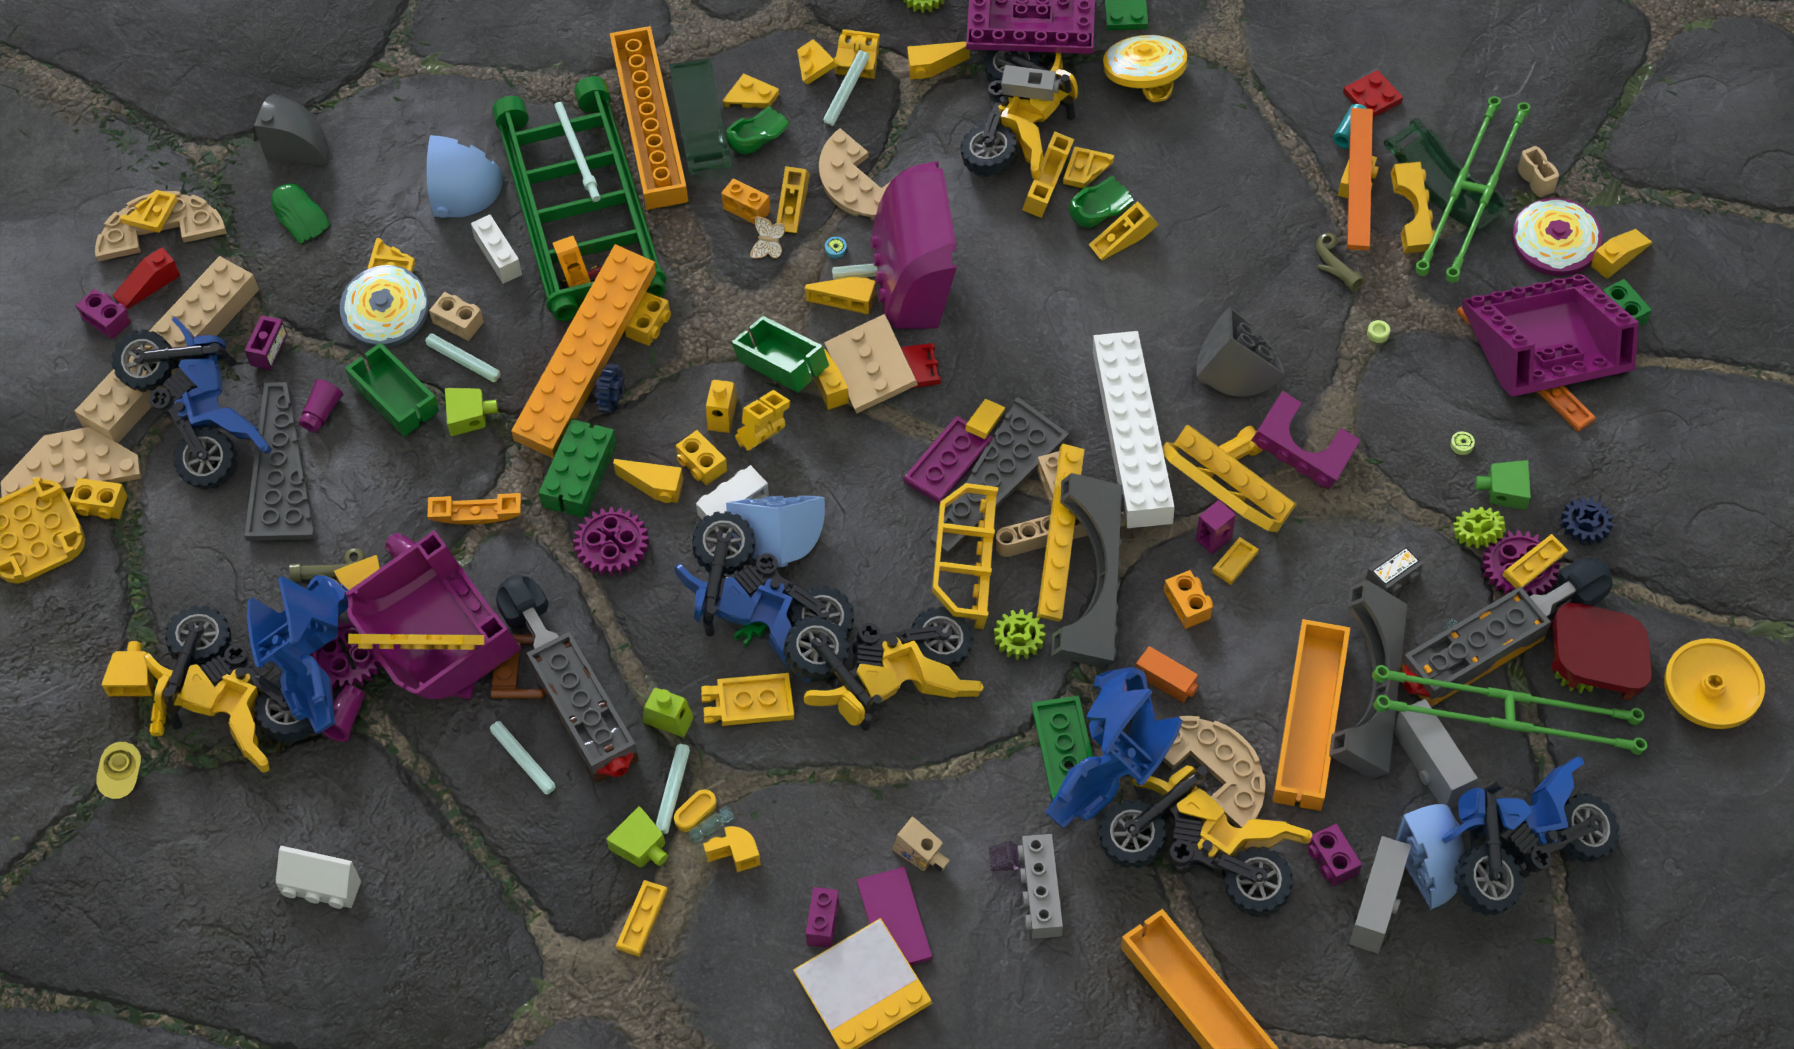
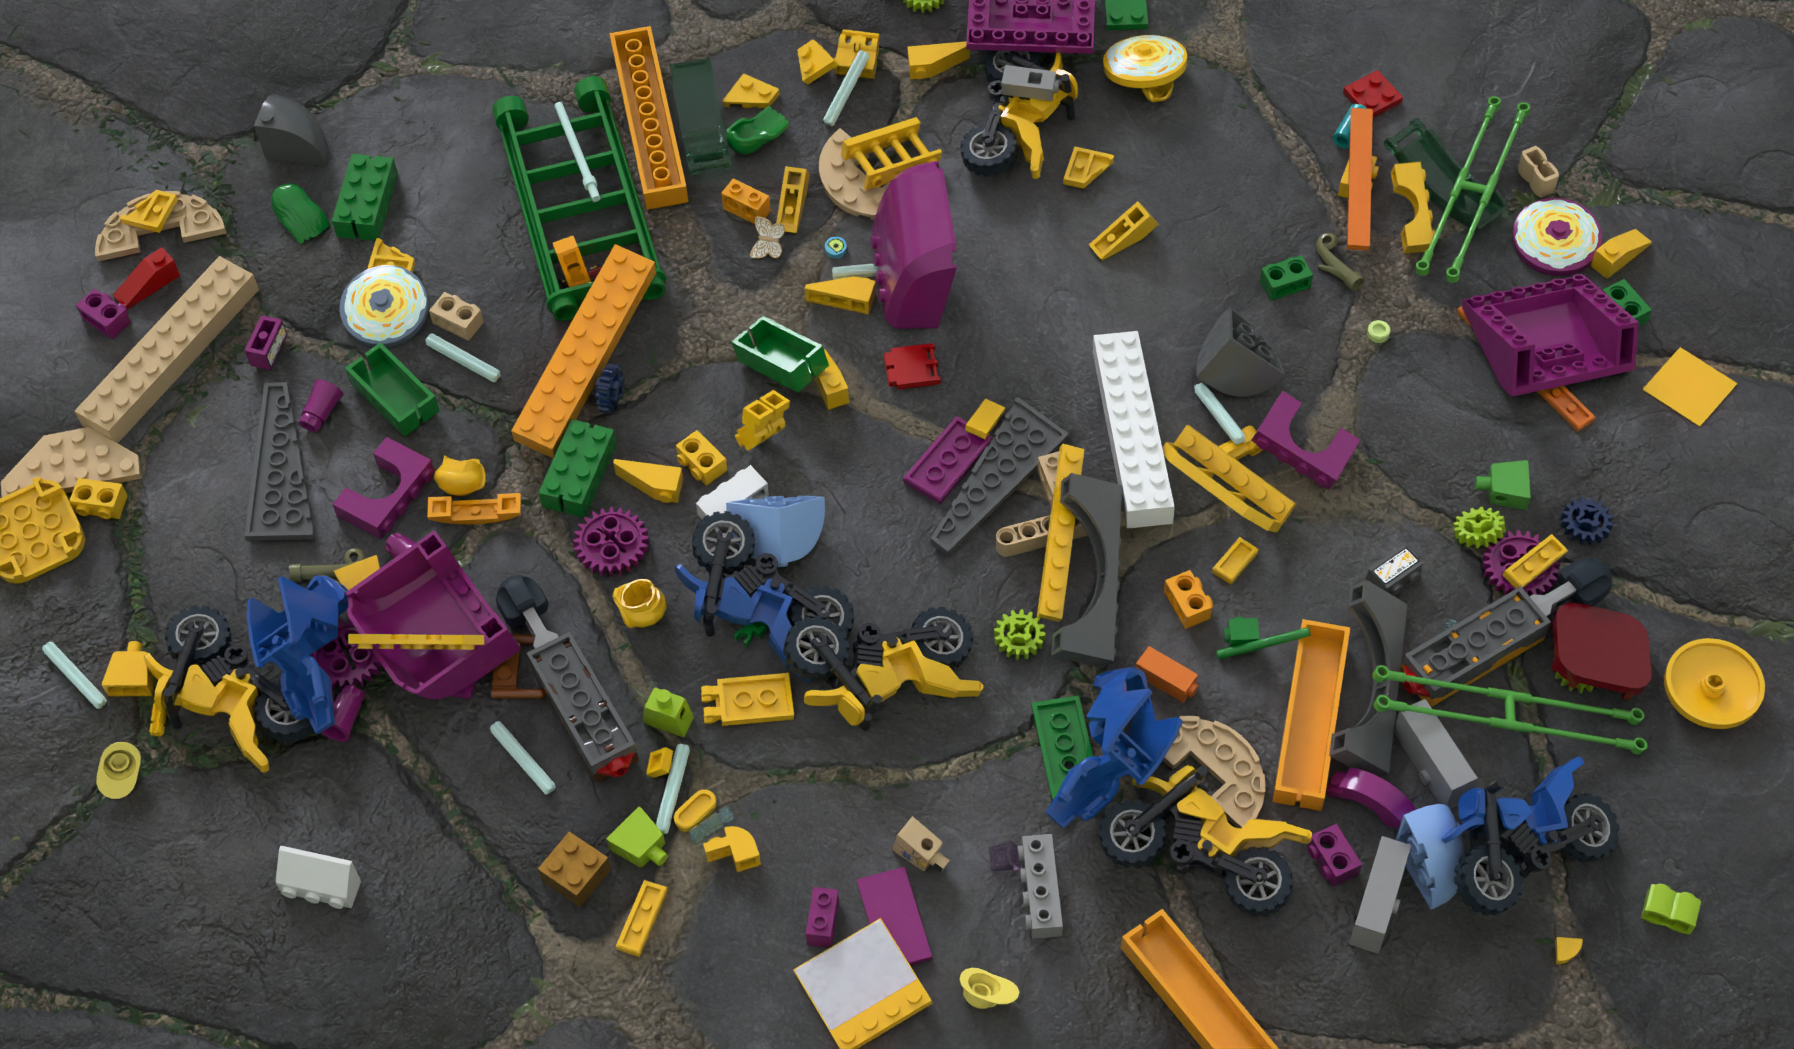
piece [111,317,272,489] -> none
light blue brick [427,135,504,218] -> none
lime torso [445,388,498,436] -> none
white brick [471,215,522,284] -> none
yellow brick [625,292,671,346] -> none
yellow torso [706,380,738,433] -> none
tan plate [824,314,918,413] -> none
yellow plate [932,483,998,629] -> none
yellow arch [1022,131,1074,218] -> none
green hair [1069,176,1134,228] -> none
magenta brick [1196,500,1236,555] -> none
tile [1450,431,1475,455] -> none
none -> light aqua axle [42,642,107,709]
none -> green piece [332,154,398,241]
none -> magenta arch [332,437,435,539]
none -> yellow helmet [434,455,486,496]
none -> pearl gold brick [538,832,611,907]
none -> yellow helmet [612,579,667,629]
none -> yellow plate [646,747,673,778]
none -> yellow fence [841,117,942,190]
none -> light yellow piece [960,968,1019,1009]
none -> light aqua axle [1194,383,1245,445]
none -> green bar [1217,627,1311,660]
none -> green brick [1223,617,1260,647]
none -> green brick [1260,255,1313,301]
none -> magenta arch [1326,768,1417,828]
none -> yellow tile [1555,937,1583,964]
none -> lime brick [1641,884,1701,934]
none -> yellow piece [1642,347,1738,427]

